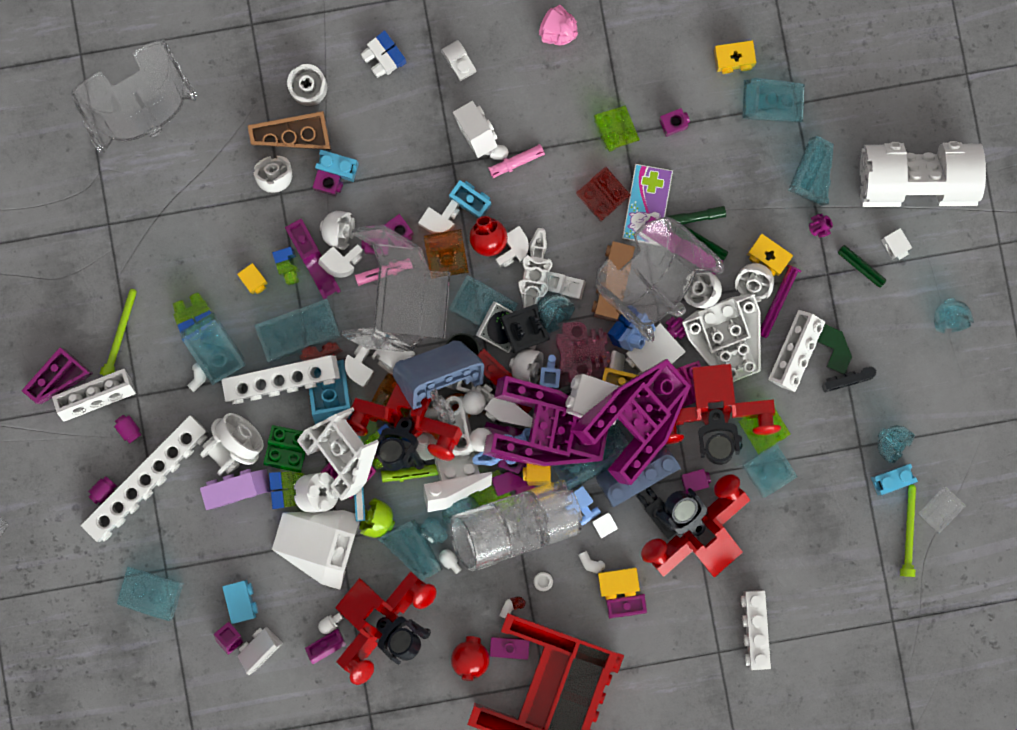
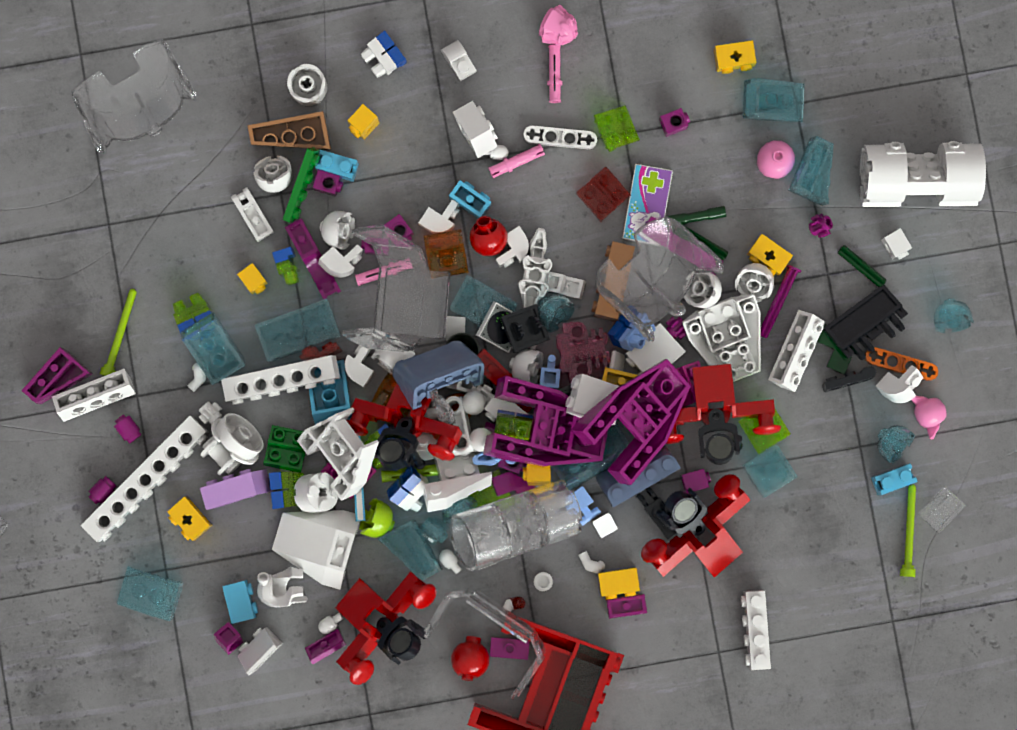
none -> yellow brick [167,496,212,541]
none -> white gear [199,401,222,425]
none -> white plate [231,187,274,242]
none -> white piece [257,567,308,608]
none -> green plate [282,147,320,223]
none -> yellow brick [347,104,379,140]
none -> blue hips [387,465,429,512]
none -> clear piece [424,588,546,700]
none -> white sticker [446,316,466,341]
none -> clear neon green hips [494,410,533,440]
none -> white beam [523,126,597,150]
none -> bright pink pin [547,45,562,103]
none -> bright pink cylinder [757,140,795,179]
none -> black hinge [823,285,908,360]
none -> orange beam [865,347,938,381]
none -> white brick [876,365,923,403]
none -> bright pink piece [911,396,947,440]

